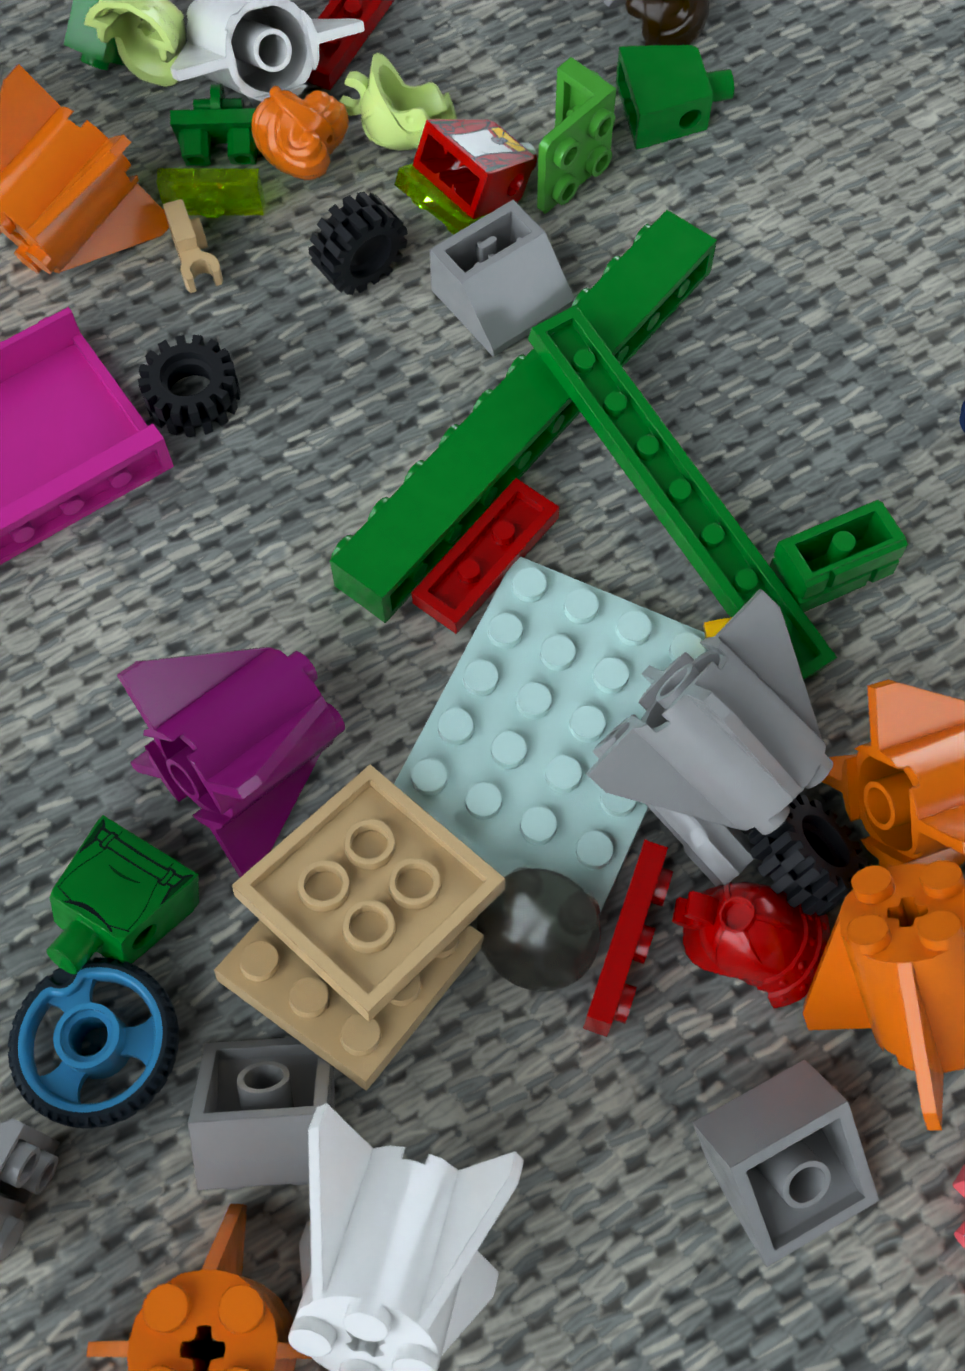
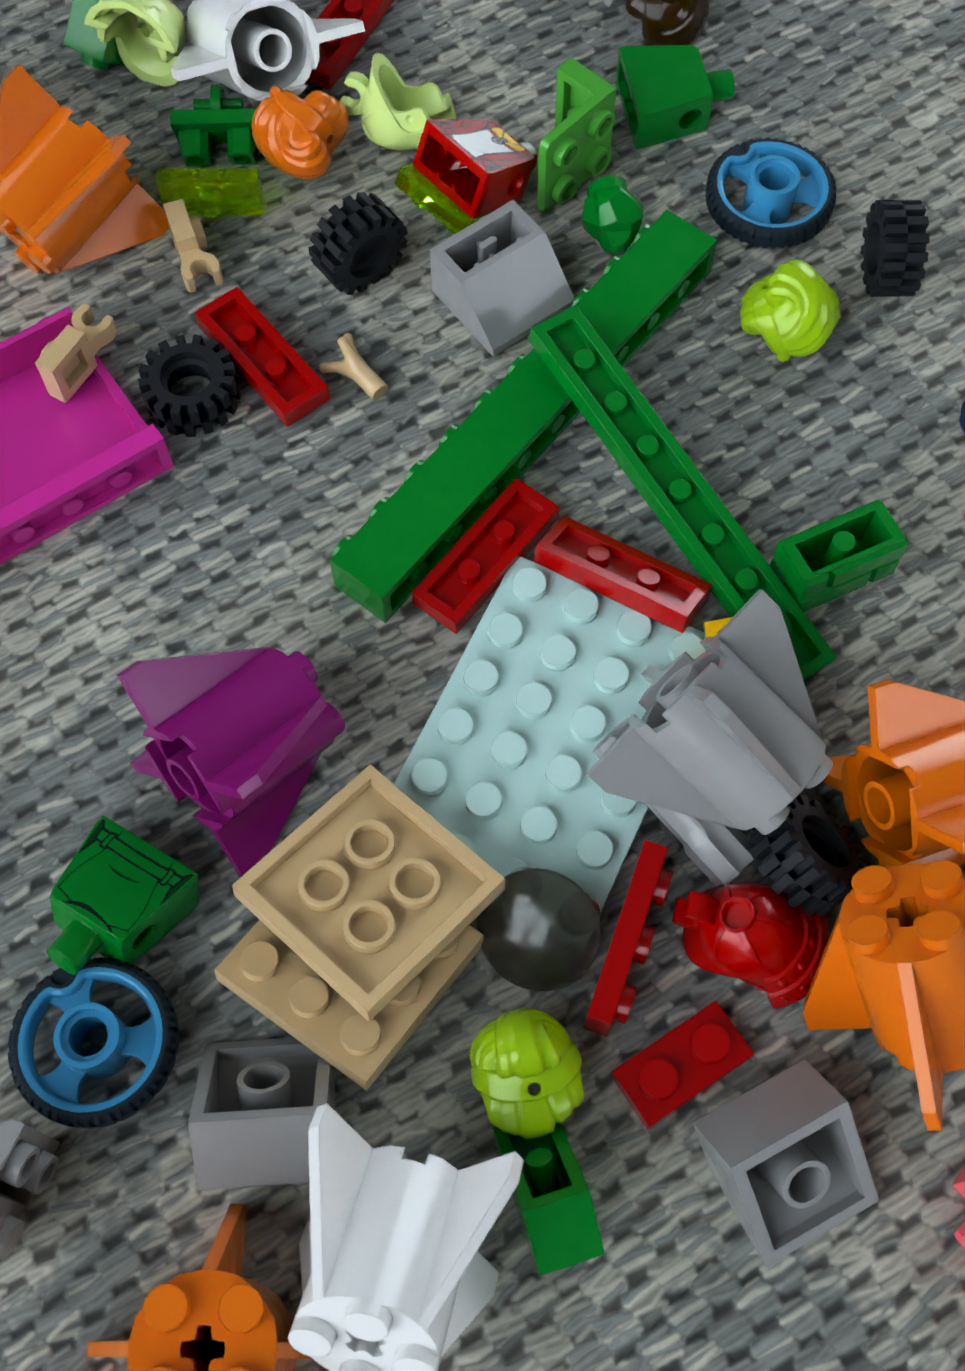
none -> tan plate [35,303,117,403]
none -> red plate [194,287,330,427]
none -> tan bar [319,333,388,401]
none -> lime hair [469,1007,584,1139]
none -> green slope [492,1123,605,1276]
none -> red plate [534,516,712,633]
none -> green rock [582,175,643,255]
none -> red plate [610,1001,754,1130]
none -> dark azure wheel [705,138,837,249]
none -> lime hair [740,259,841,362]
none -> black tyre [861,200,930,297]

